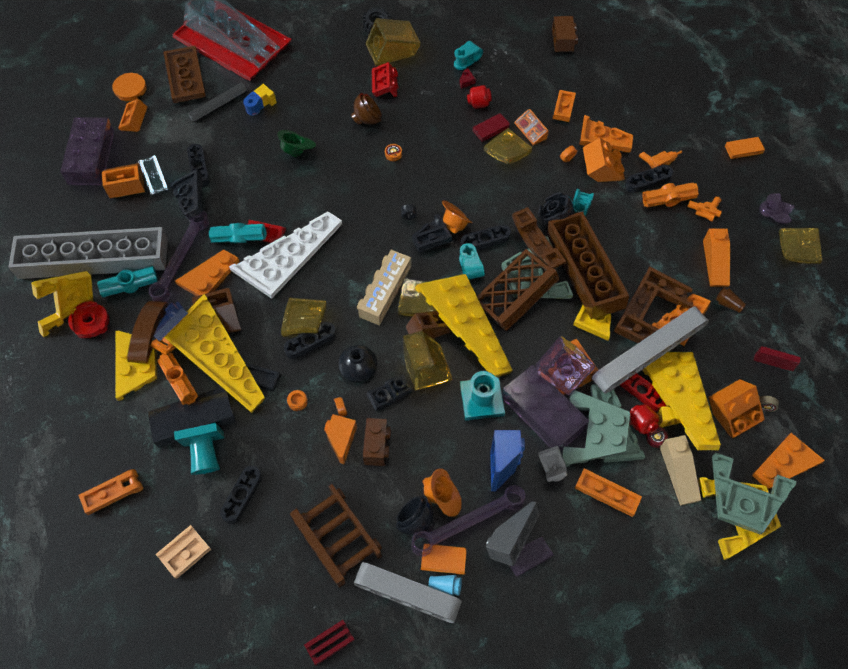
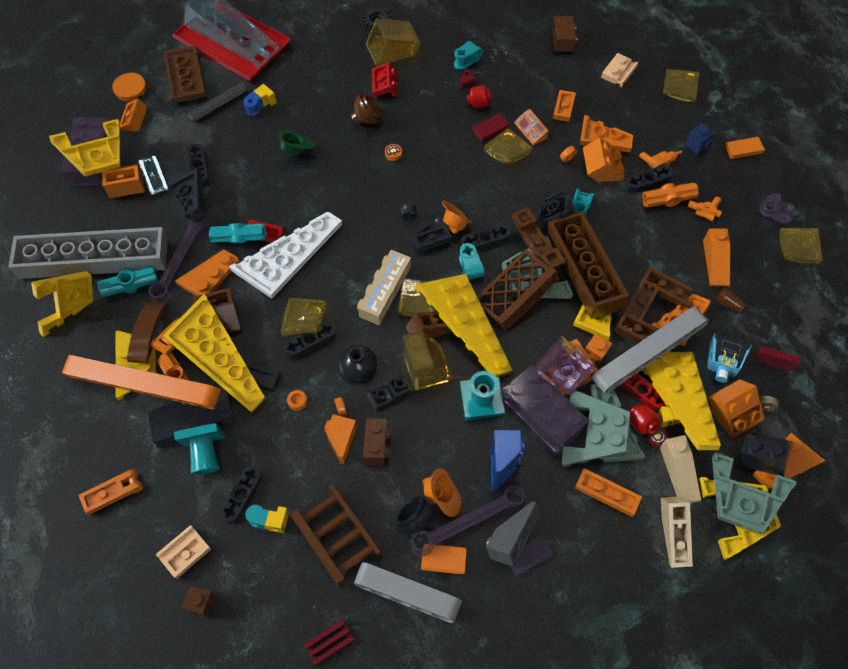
red plate [68,301,109,338] -> none
dark blue wing [154,301,188,342] -> none
medium azure cone [428,575,462,596] -> none
light grey bracket [539,446,567,482] -> none
none -> yellow wing [49,119,120,176]
none -> orange beam [61,355,221,410]
none -> reddish brown brick [182,586,217,618]
none -> leg [245,505,289,533]
none -> orange brick [585,334,612,368]
none -> light nougat plate [601,53,638,87]
none -> tan slope [661,497,693,568]
none -> clear yellow plate [663,69,700,102]
none -> dark blue brick [685,123,715,155]
none -> torso [707,333,751,383]
none -> black slope [741,432,793,477]

